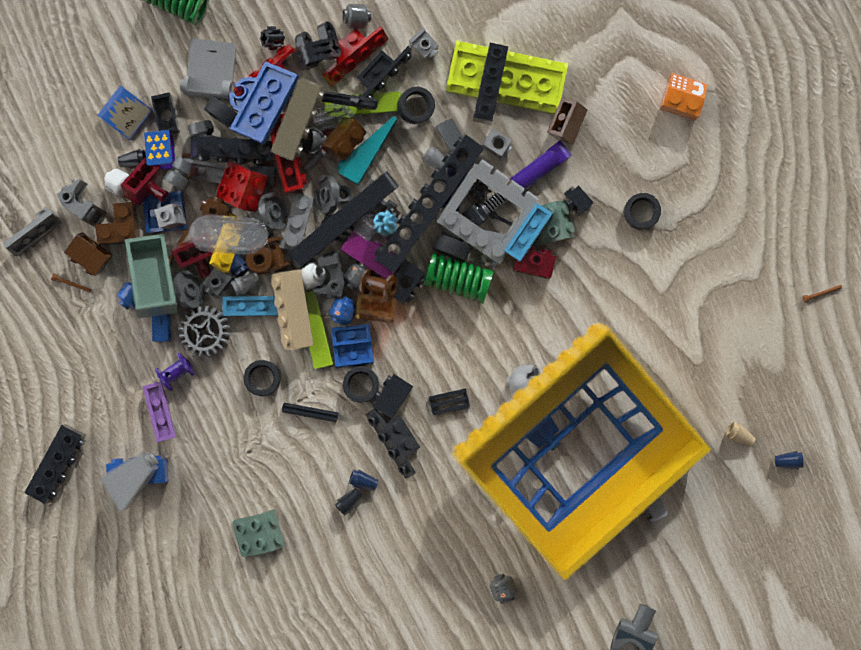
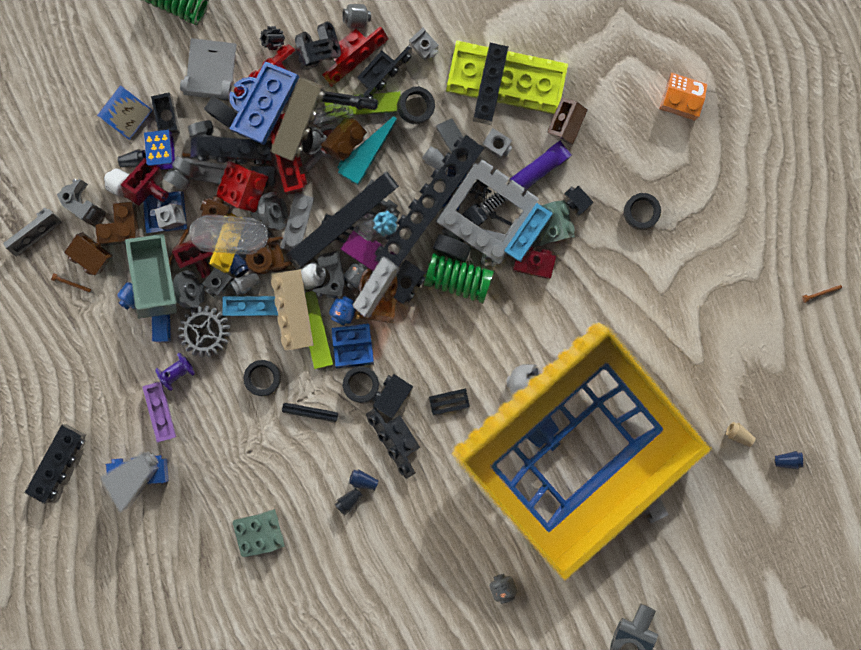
dark grey tile [314,176,352,214] -> none
none -> light grey plate [353,257,399,318]

